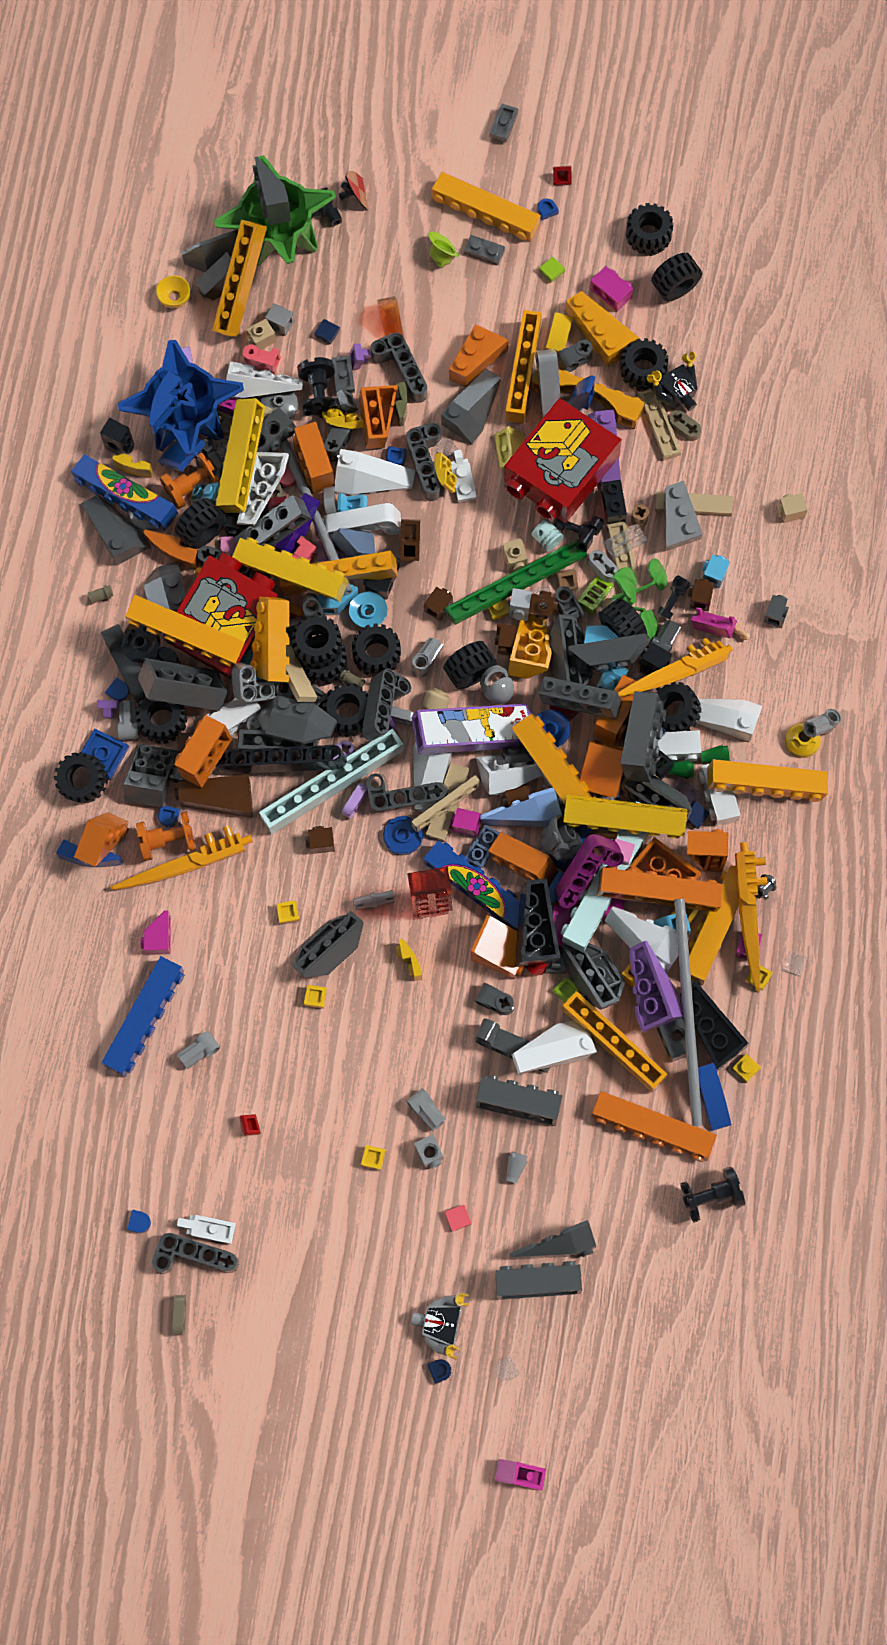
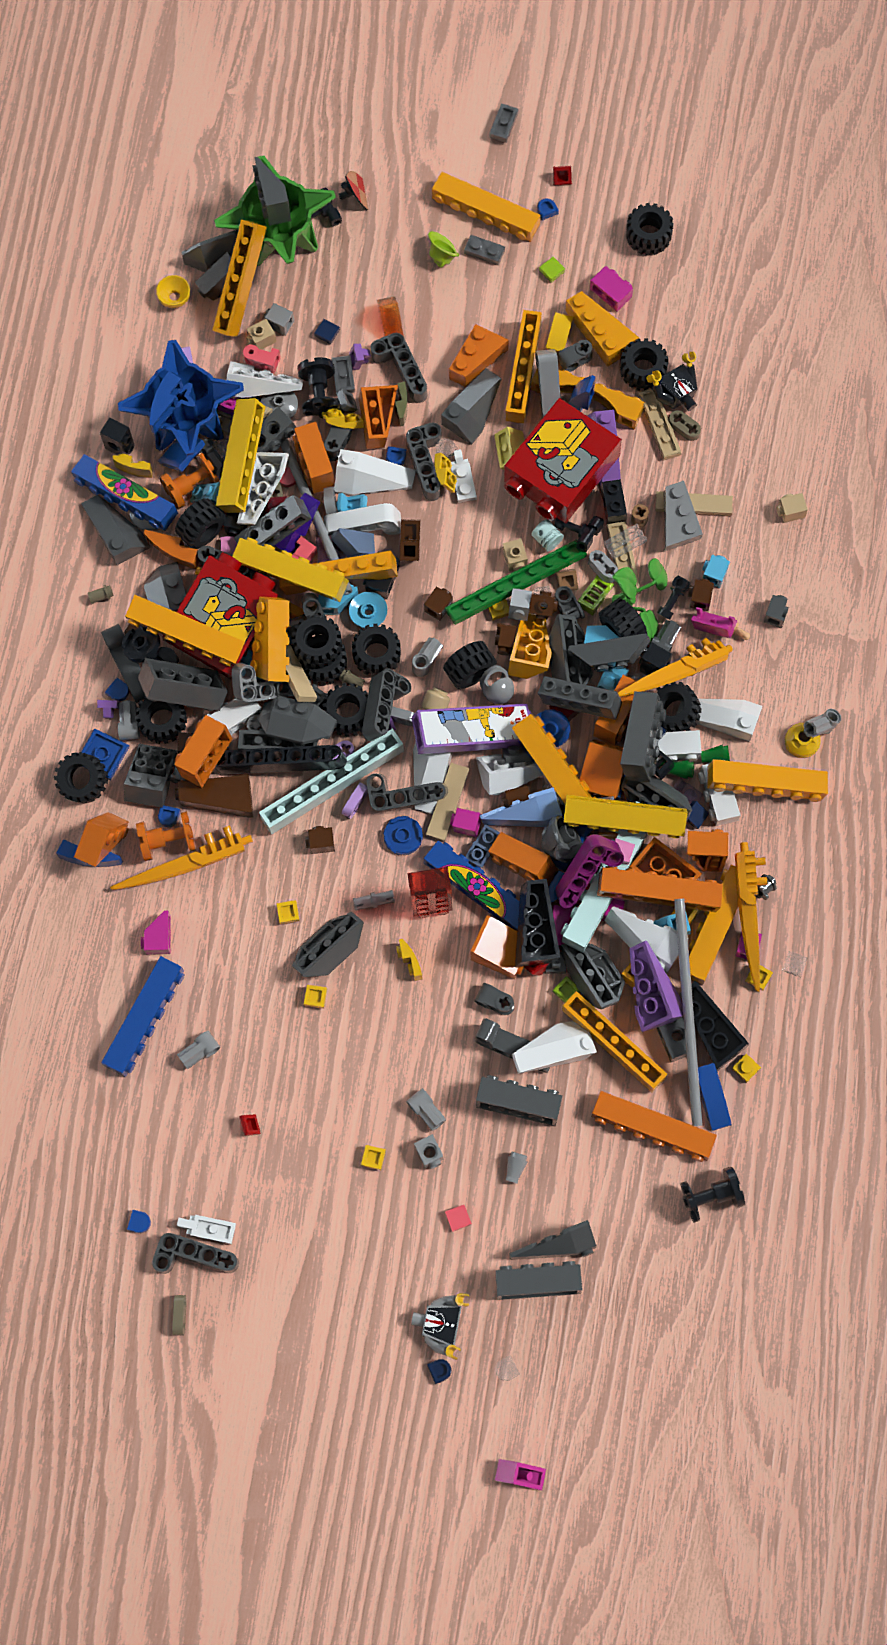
tan tile [411,775,479,832] -> none
black tyre [651,252,703,301] -> none

